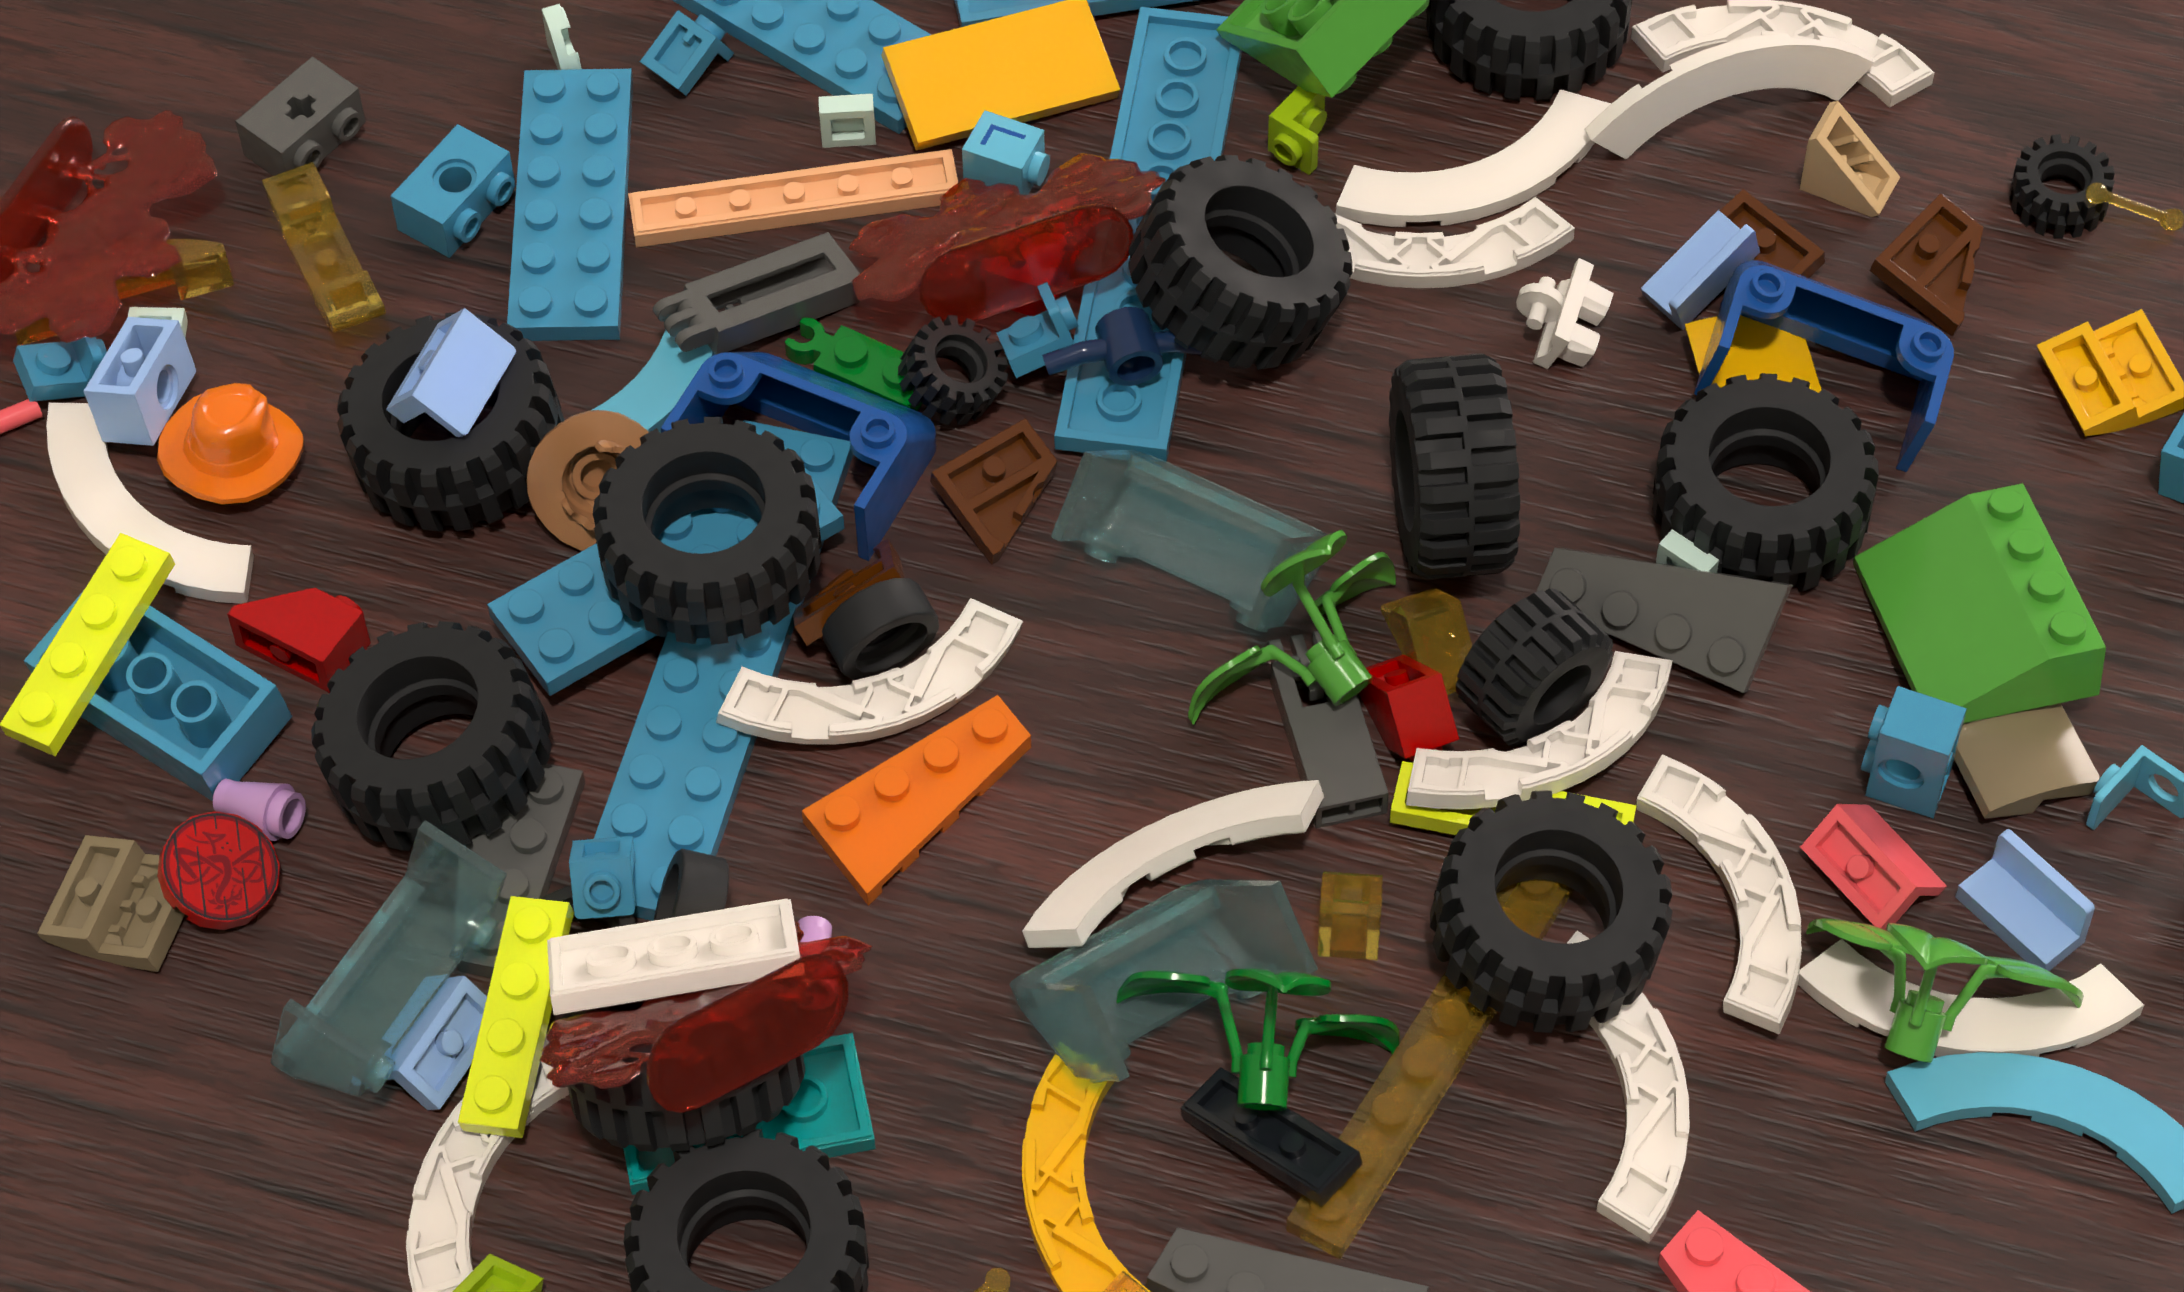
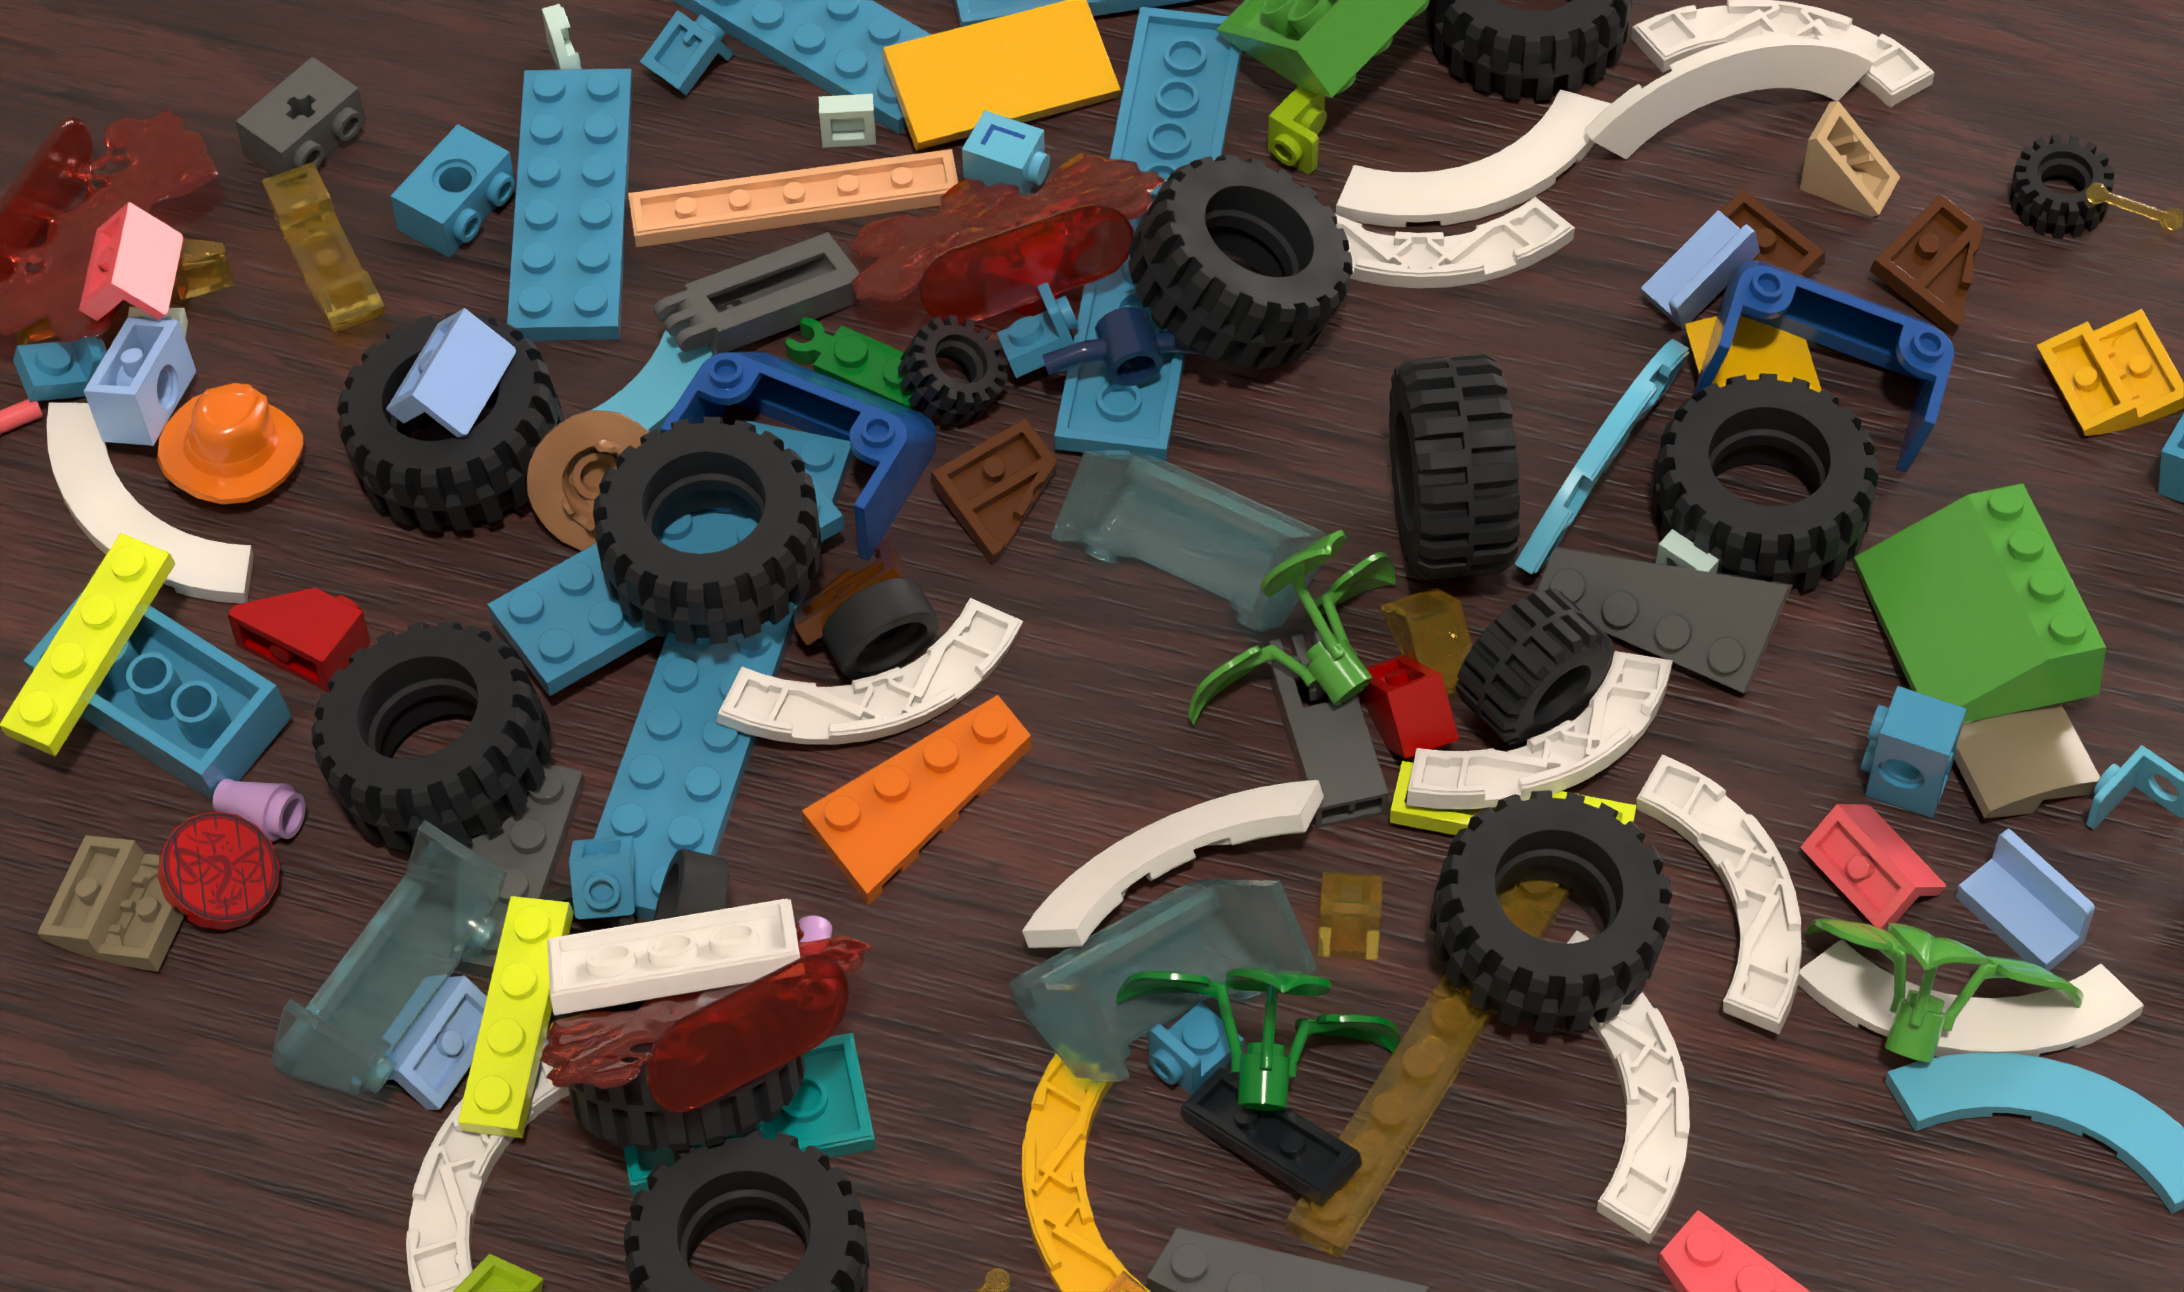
white hips [1516,258,1614,369] -> none
none -> panel [79,202,183,321]
none -> dark azure bracket [1149,1001,1244,1096]
none -> medium azure tile [1515,339,1689,574]

